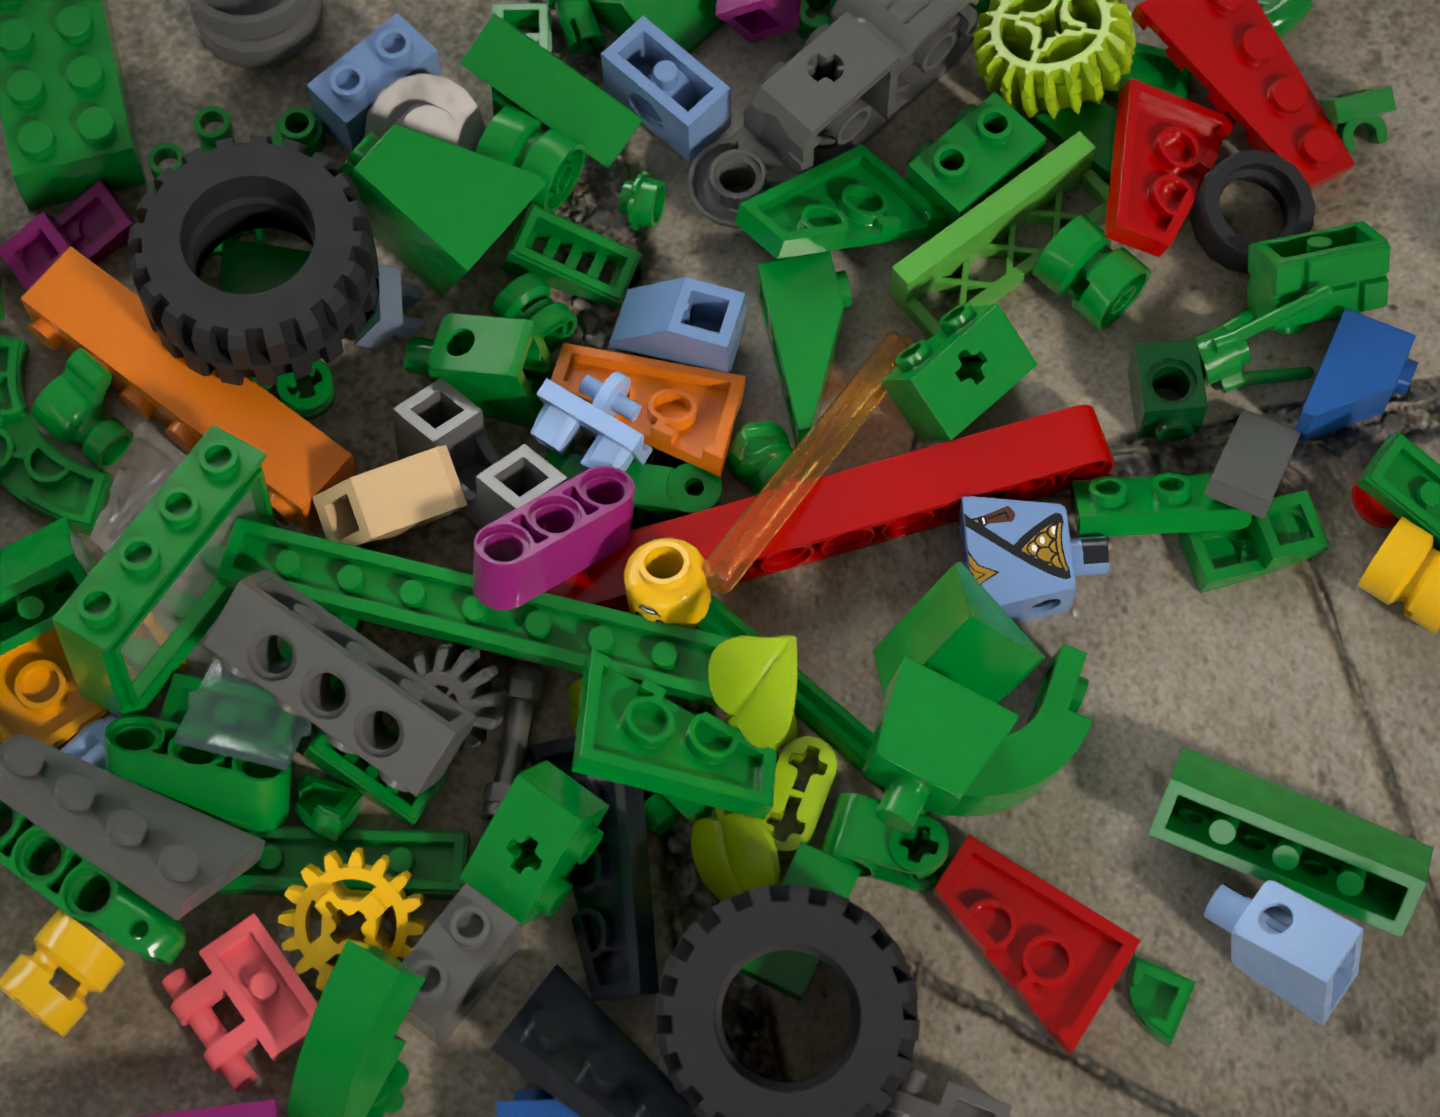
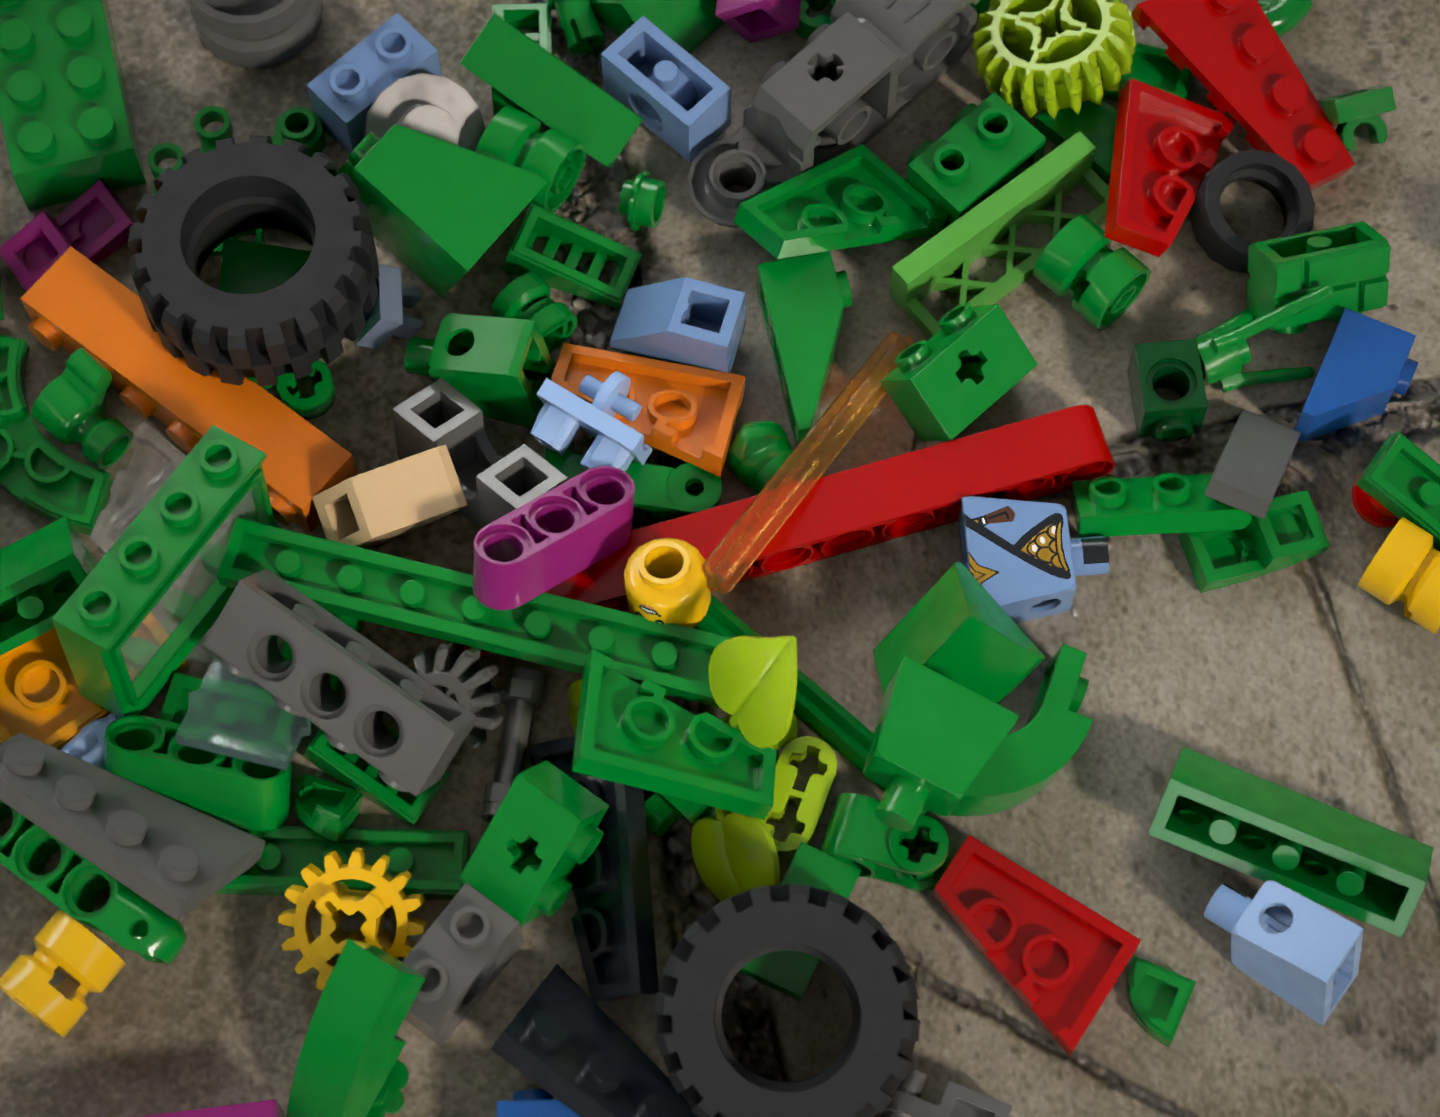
coral plate [162,913,318,1092] -> none

